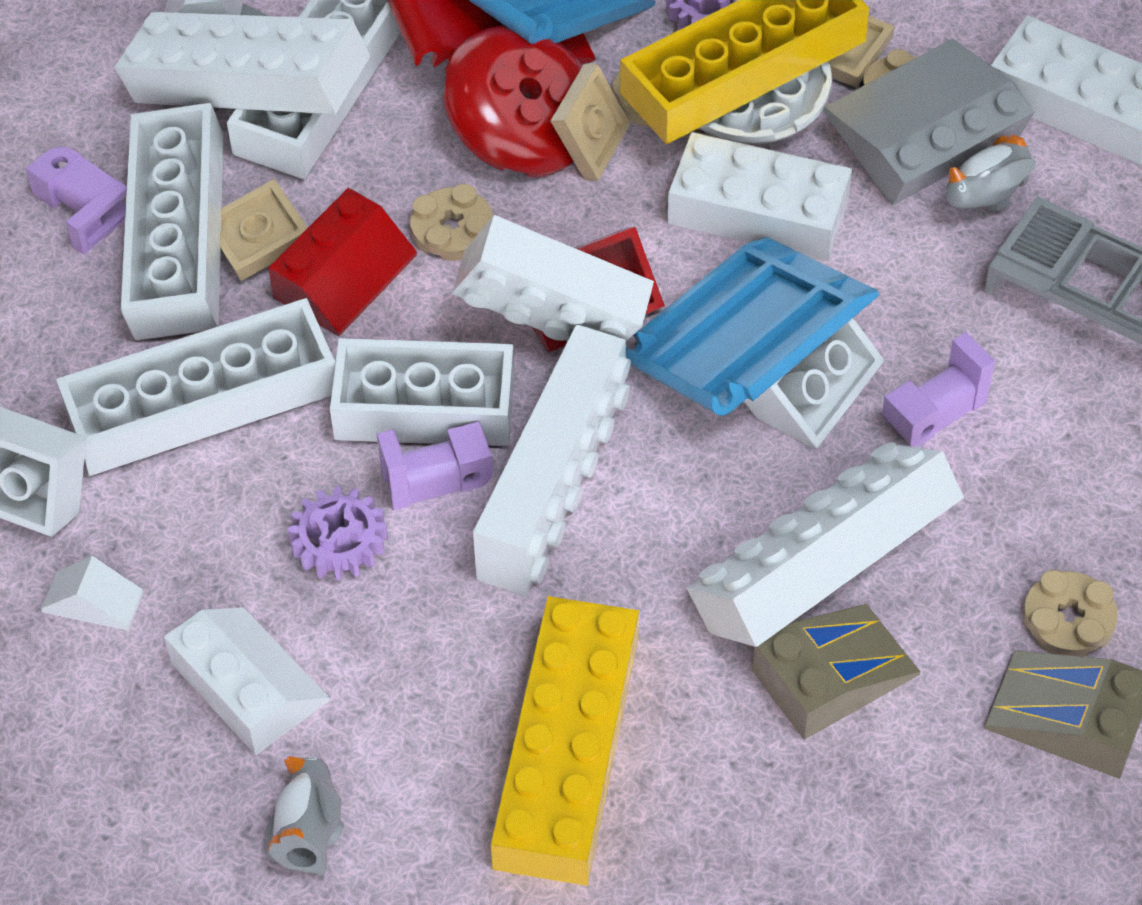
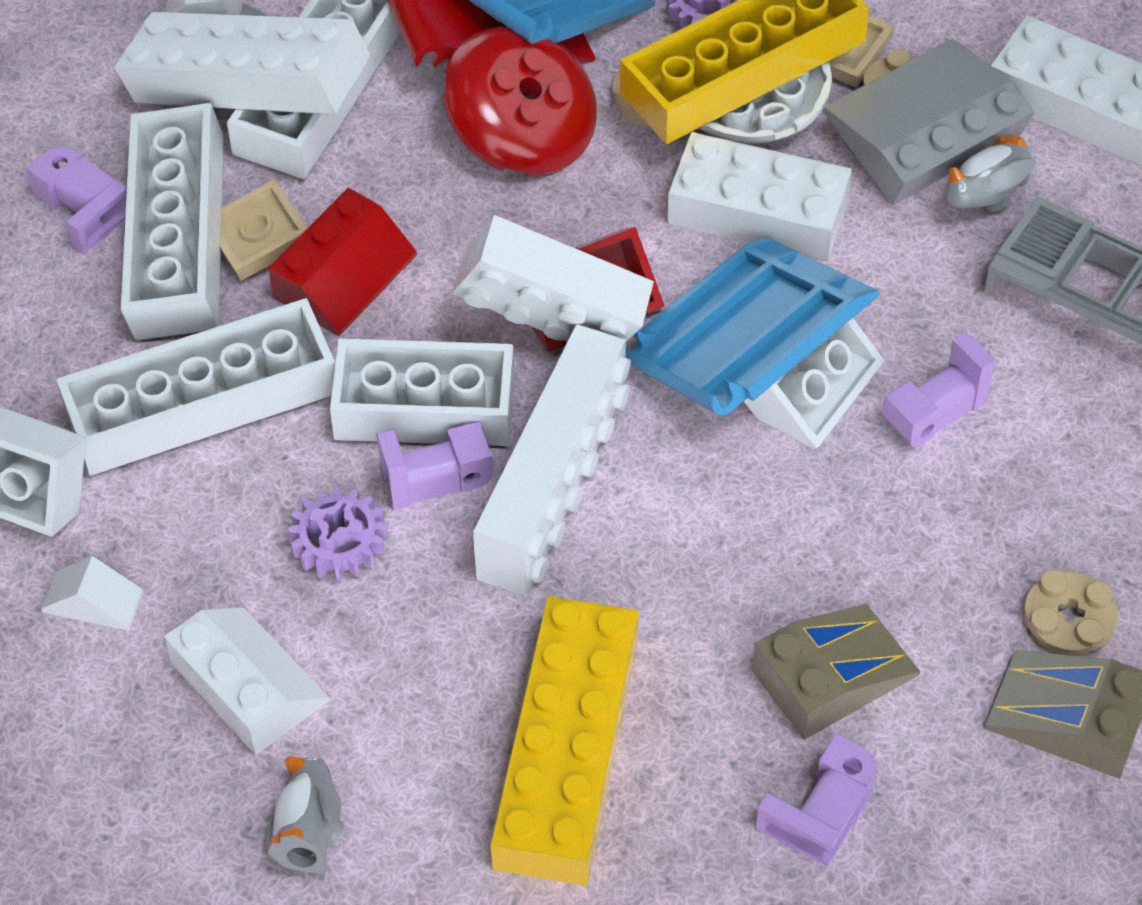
tan plate [410,184,493,261] -> none
tan plate [551,64,631,181] -> none
white brick [687,443,964,647] -> none
none -> lavender piece [756,733,877,867]

